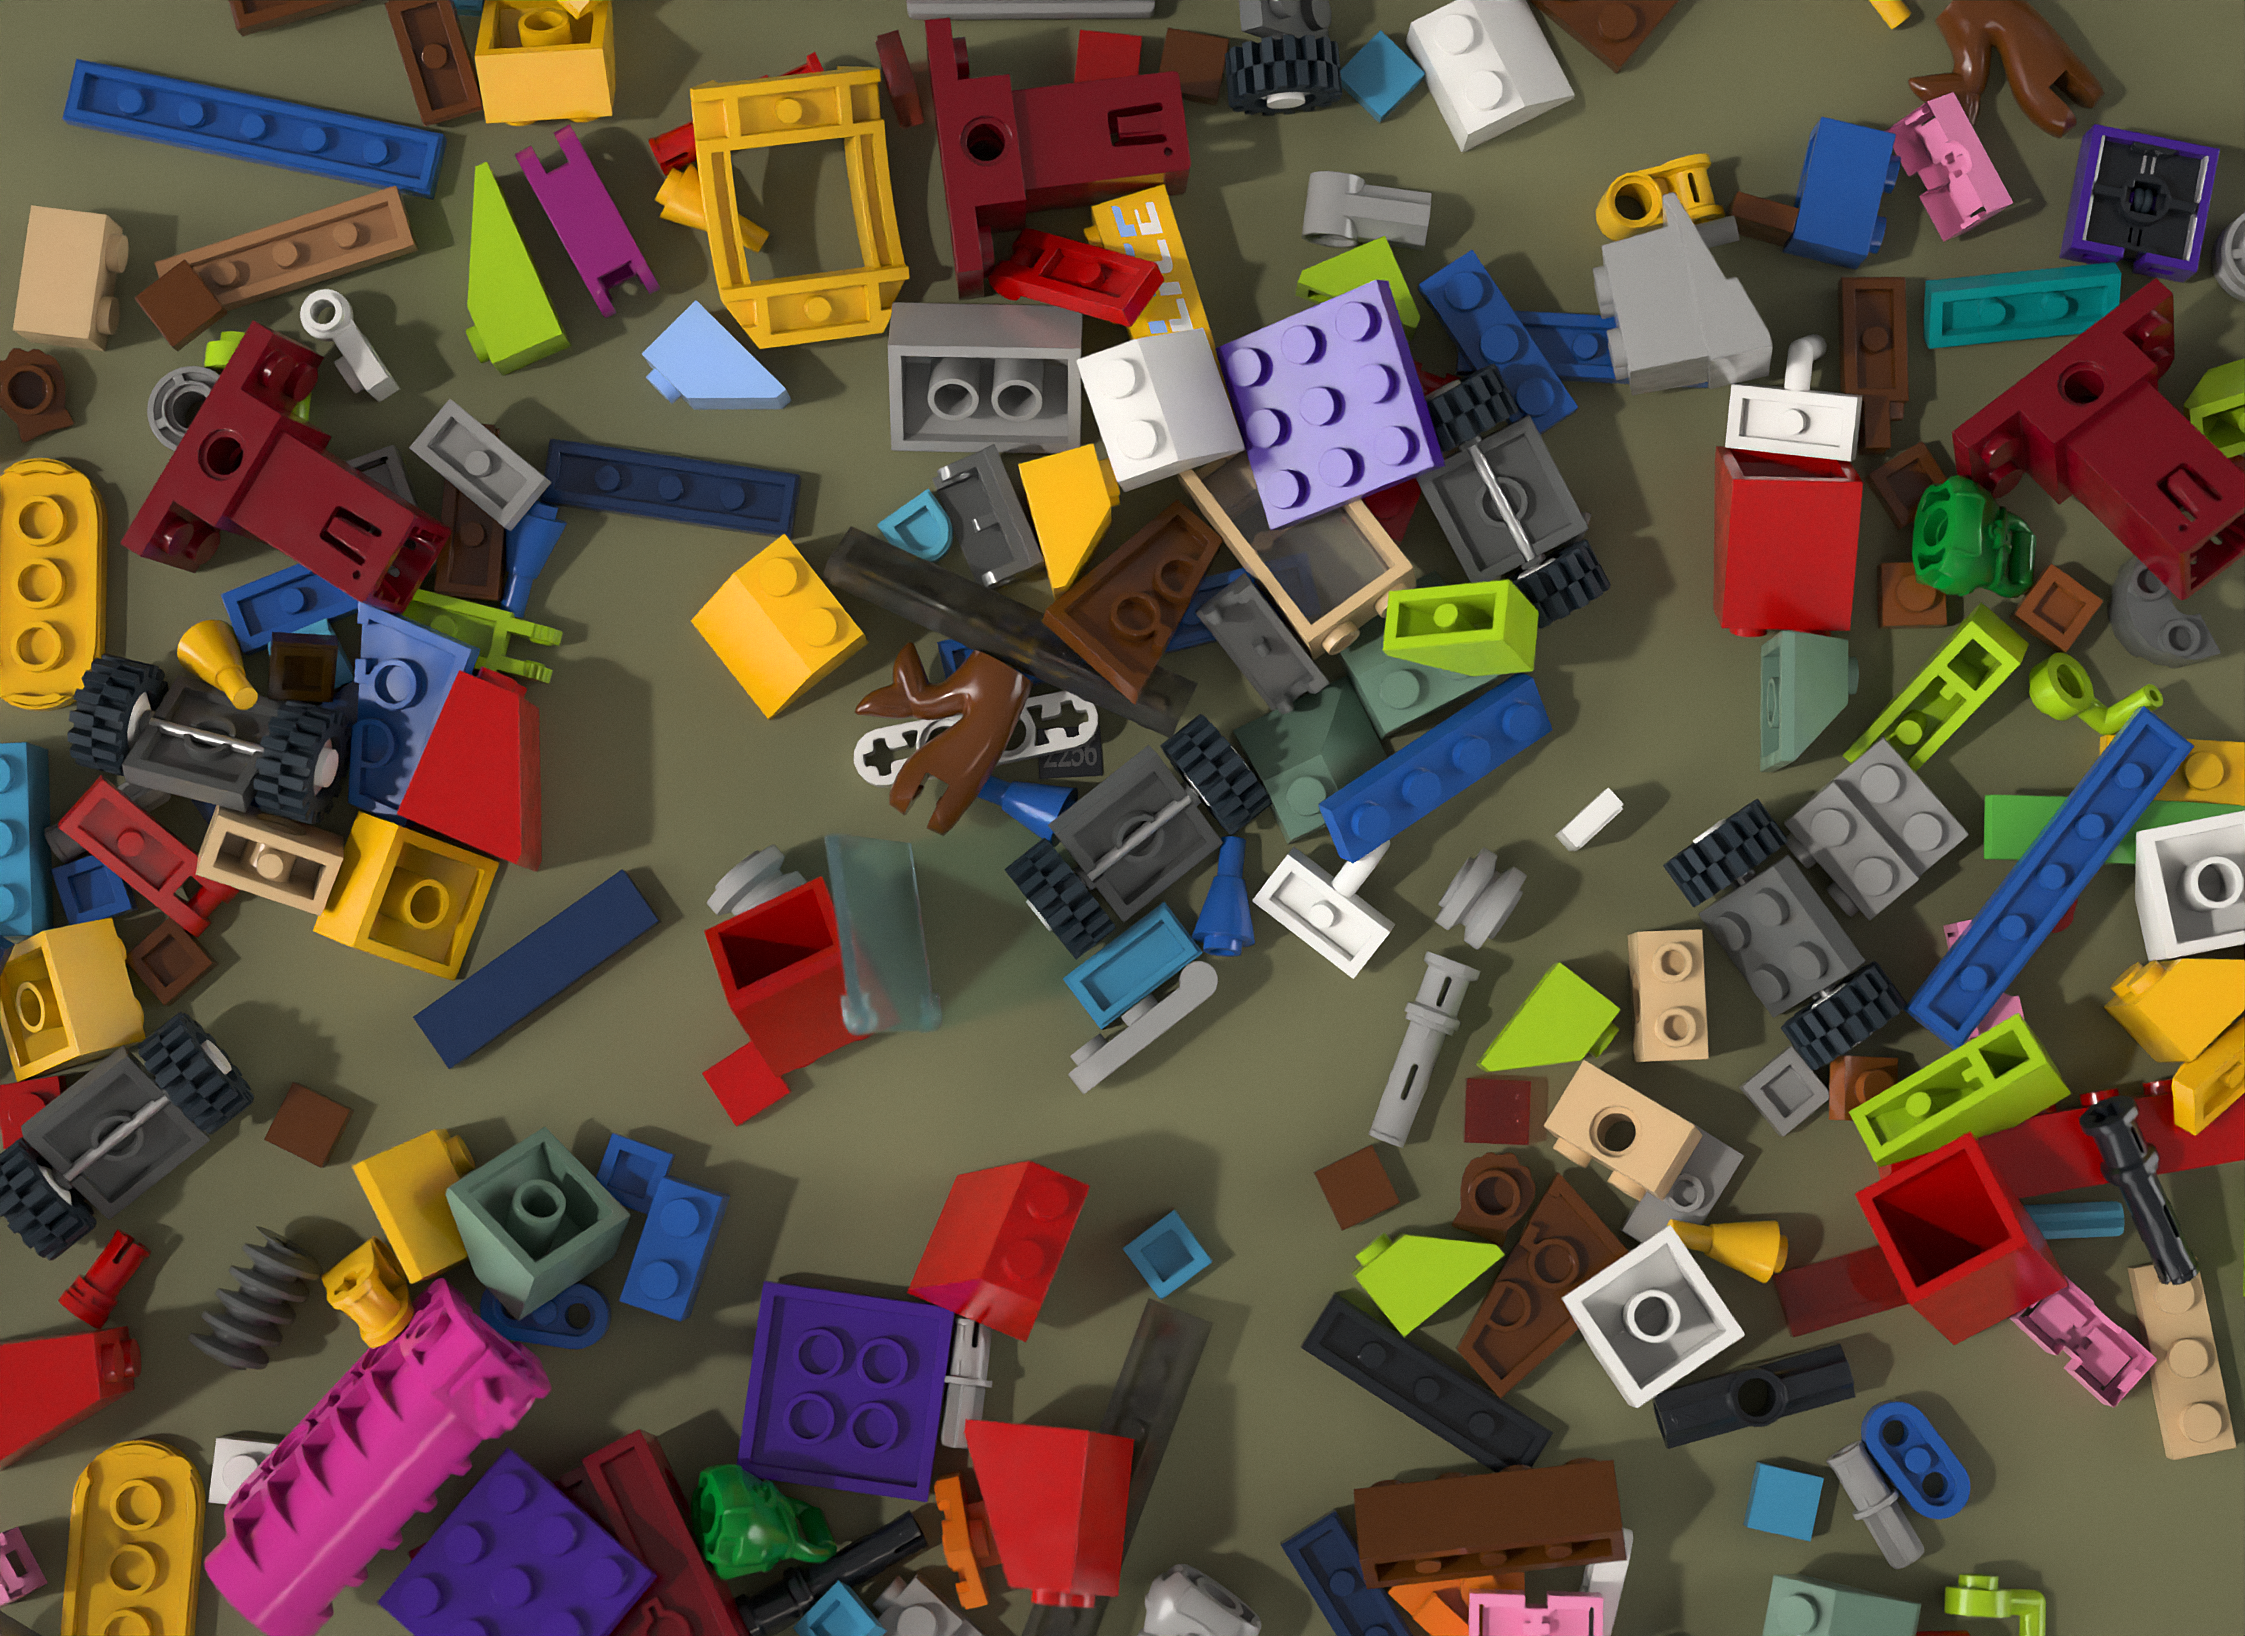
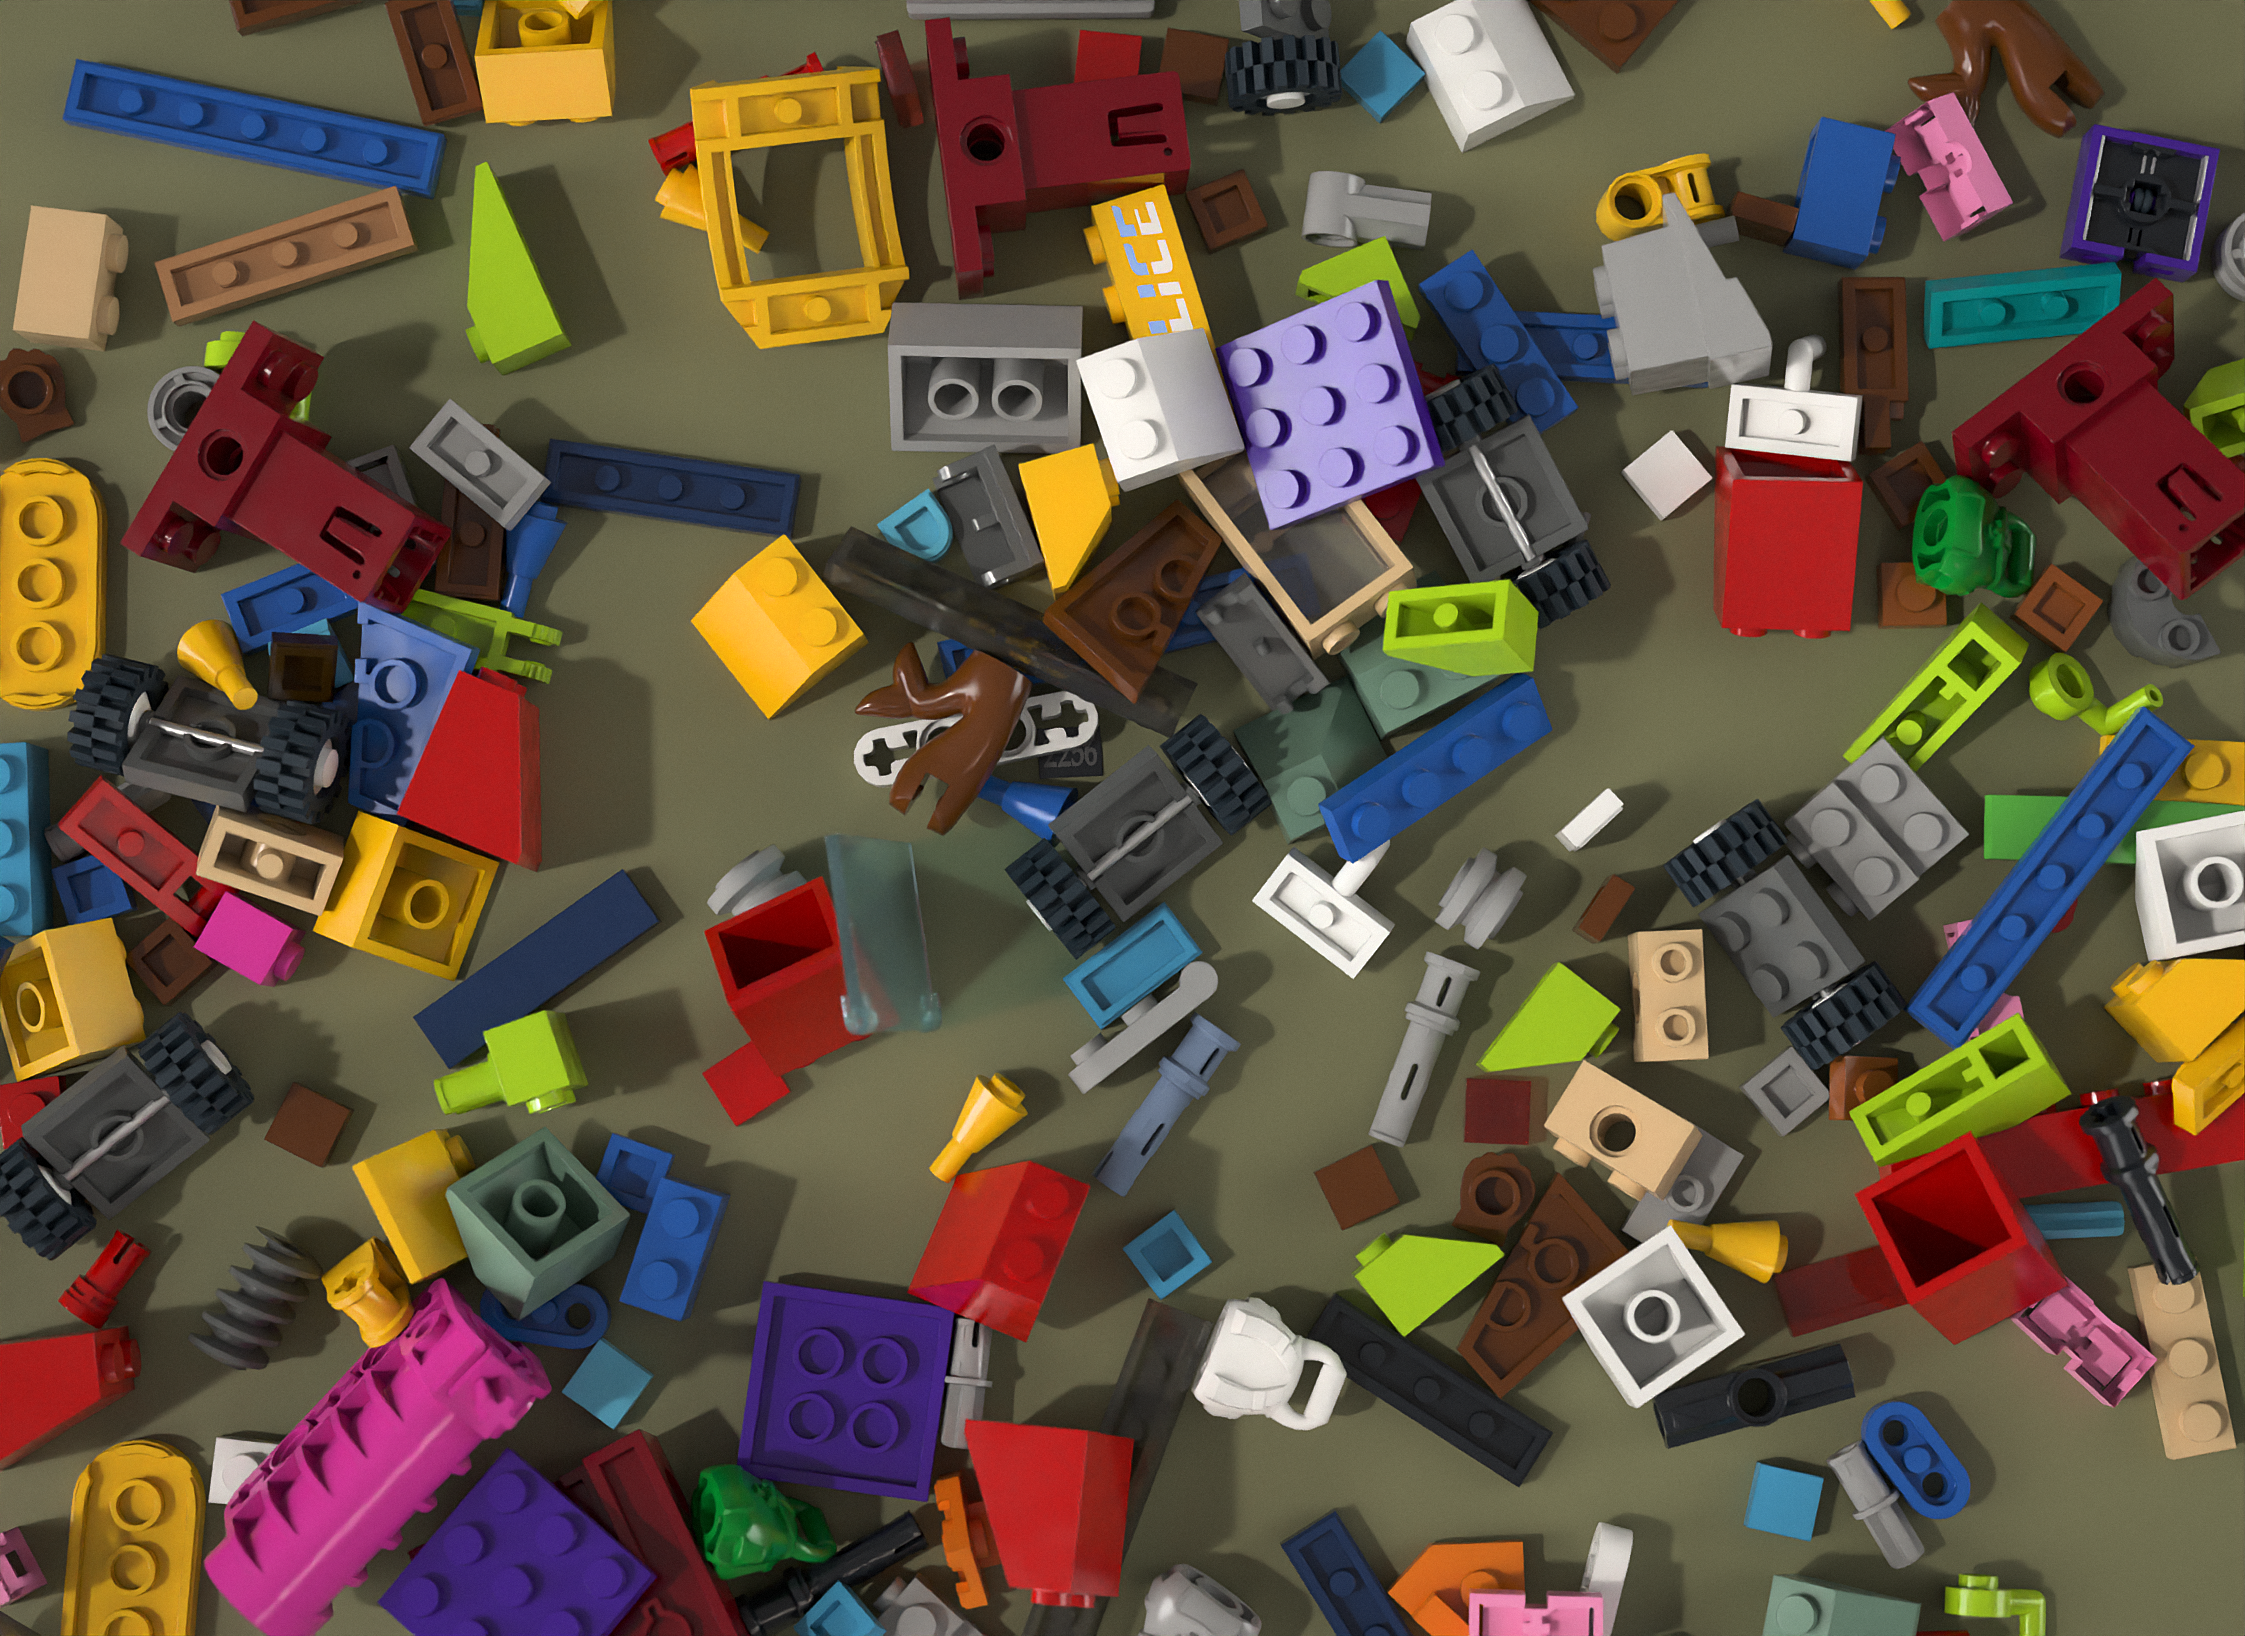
reddish brown tile [134,259,228,352] -> none
white plate [300,289,400,402] -> none
magenta piece [514,124,661,319] -> none
light blue slope [642,300,791,410] -> none
red plate [988,228,1165,327] -> none
blue cone [1192,836,1255,957] -> none
reddish brown brick [1354,1458,1627,1589] -> none
sand green slope [1760,631,1859,772] -> none
none -> dark pink brick [194,891,306,987]
none -> lime brick [434,1010,589,1115]
none -> medium azure tile [562,1338,654,1430]
none -> yellow cone [929,1073,1028,1183]
none -> sand blue pin [1091,1012,1241,1197]
none -> reddish brown tile [1185,169,1268,255]
none -> white piece [1191,1297,1347,1430]
none -> reddish brown tile [1572,874,1635,944]
none -> white tile [1621,430,1712,521]

